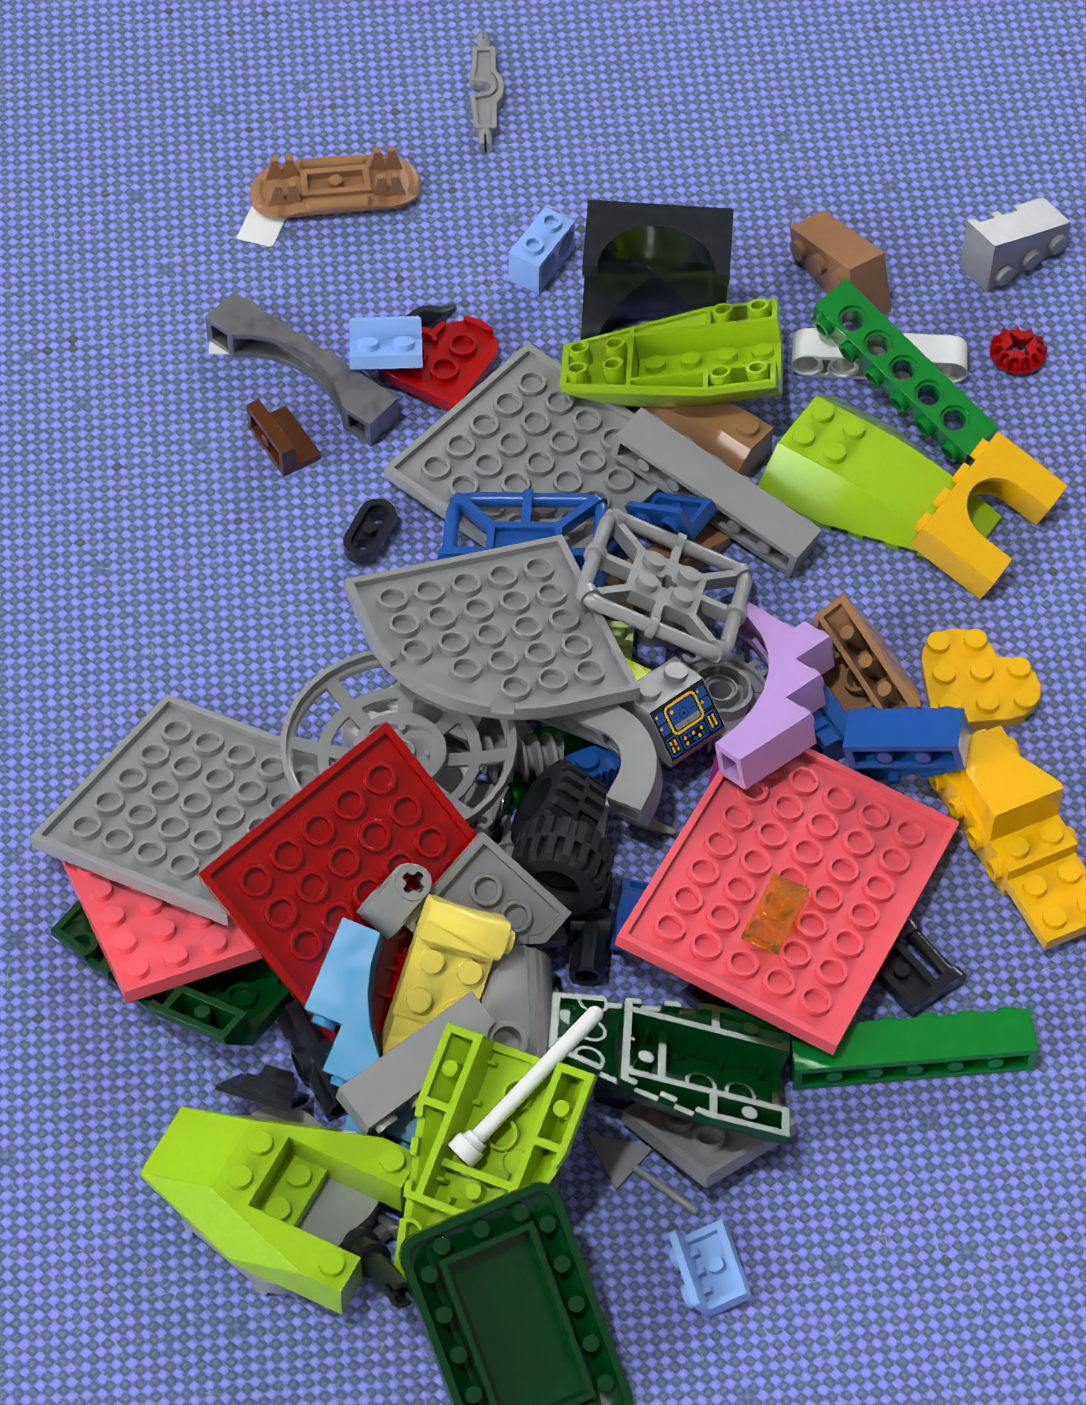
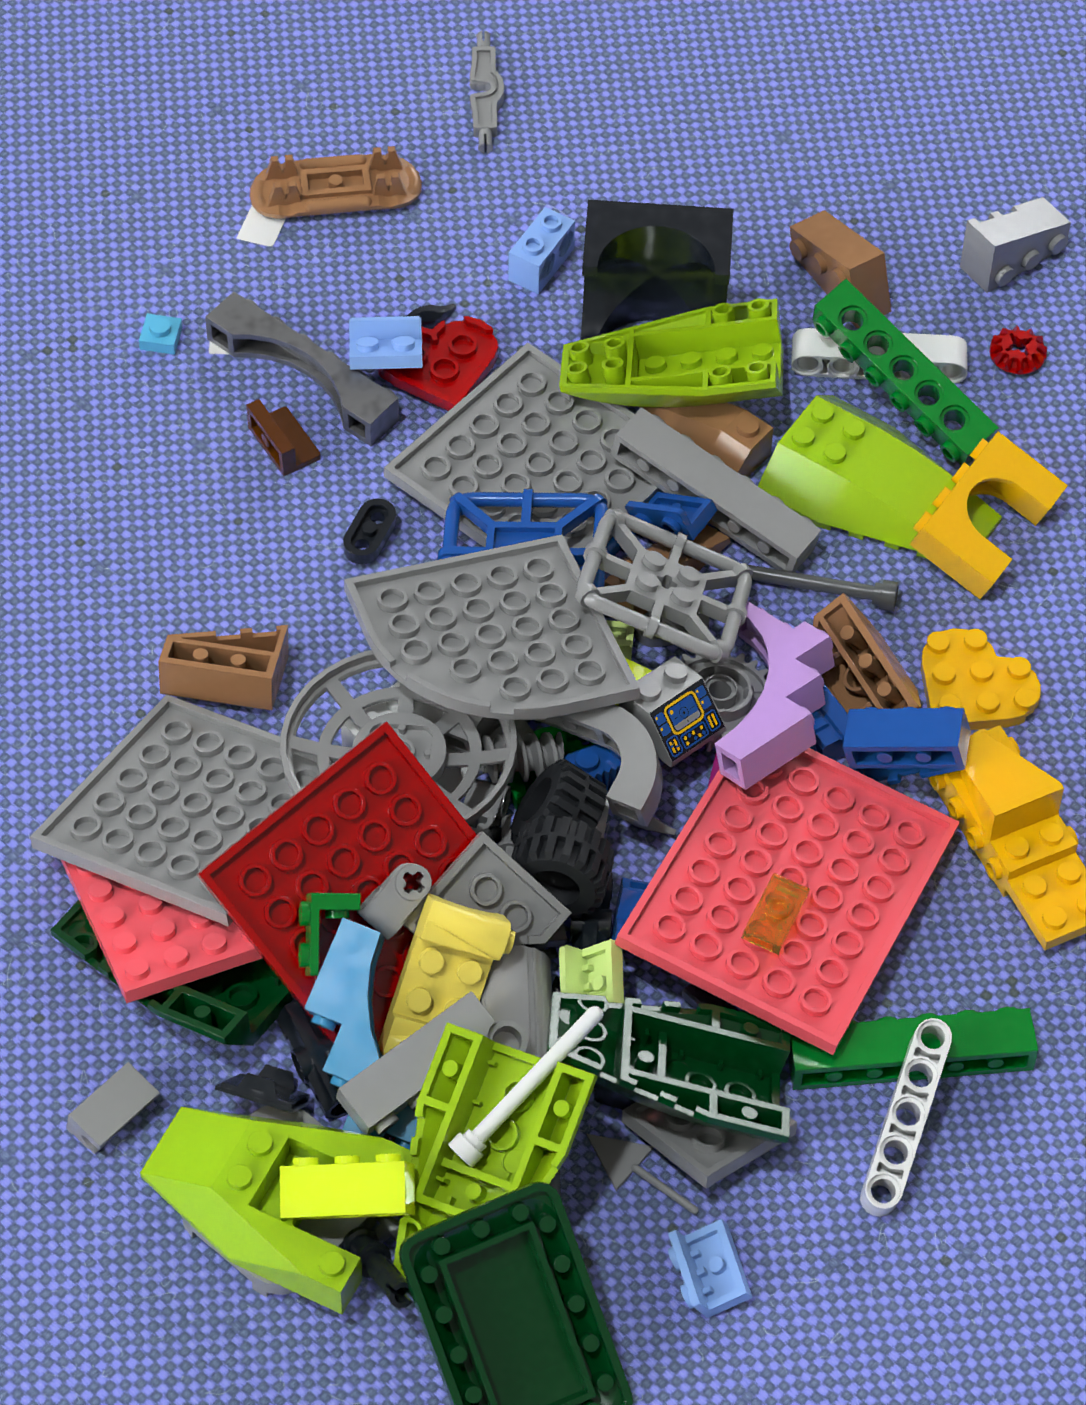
black plate [876,919,967,1016] -> none
none -> light grey hinge [66,1062,160,1154]
none -> medium azure plate [139,313,183,355]
none -> medium nougat wedge [158,625,289,710]
none -> neon yellow brick [280,1154,415,1220]
none -> green bracket [298,893,361,976]
none -> yellowish green bracket [559,939,624,1003]
none -> dark grey piece [720,565,899,612]
none -> white beam [860,1018,952,1217]

